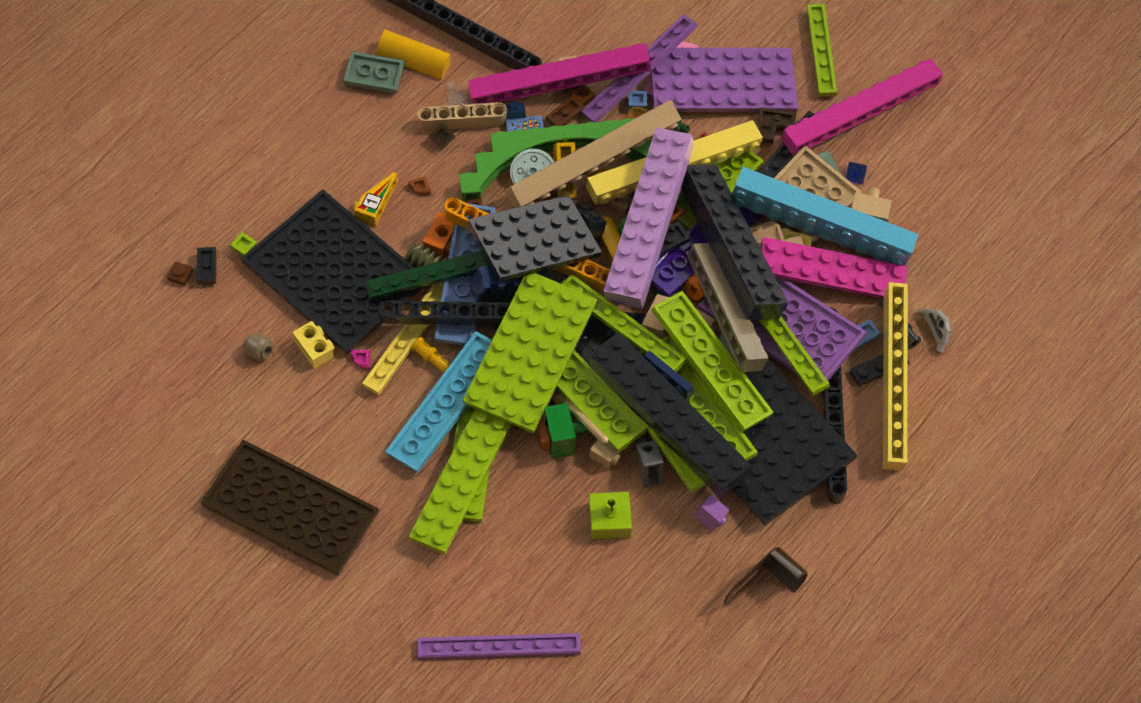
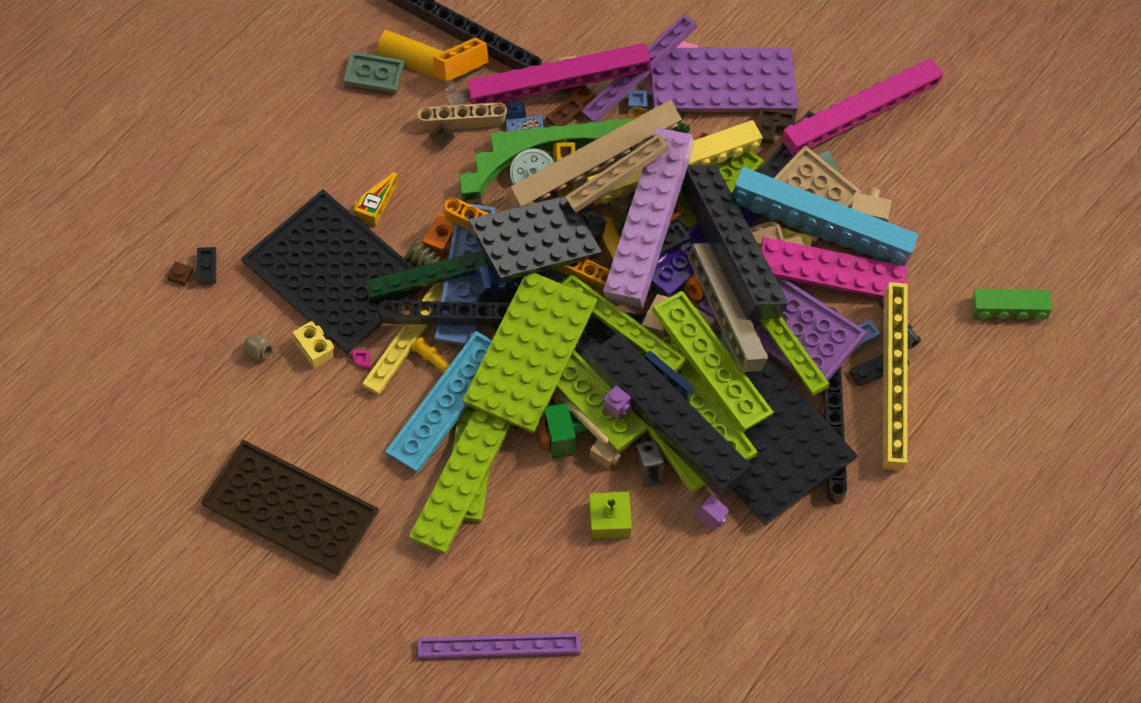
lime plate [230,232,257,256] -> none
dark orange tile [408,176,431,195] -> none
dark brown piece [724,547,808,606] -> none
lime plate [806,4,837,97] -> none
clear blue plate [846,162,867,184] -> none
light grey piece [918,308,952,352] -> none
none -> light orange brick [433,38,488,82]
none -> tan plate [565,133,670,213]
none -> medium lavender brick [603,386,631,421]
none -> bright green brick [972,289,1052,320]

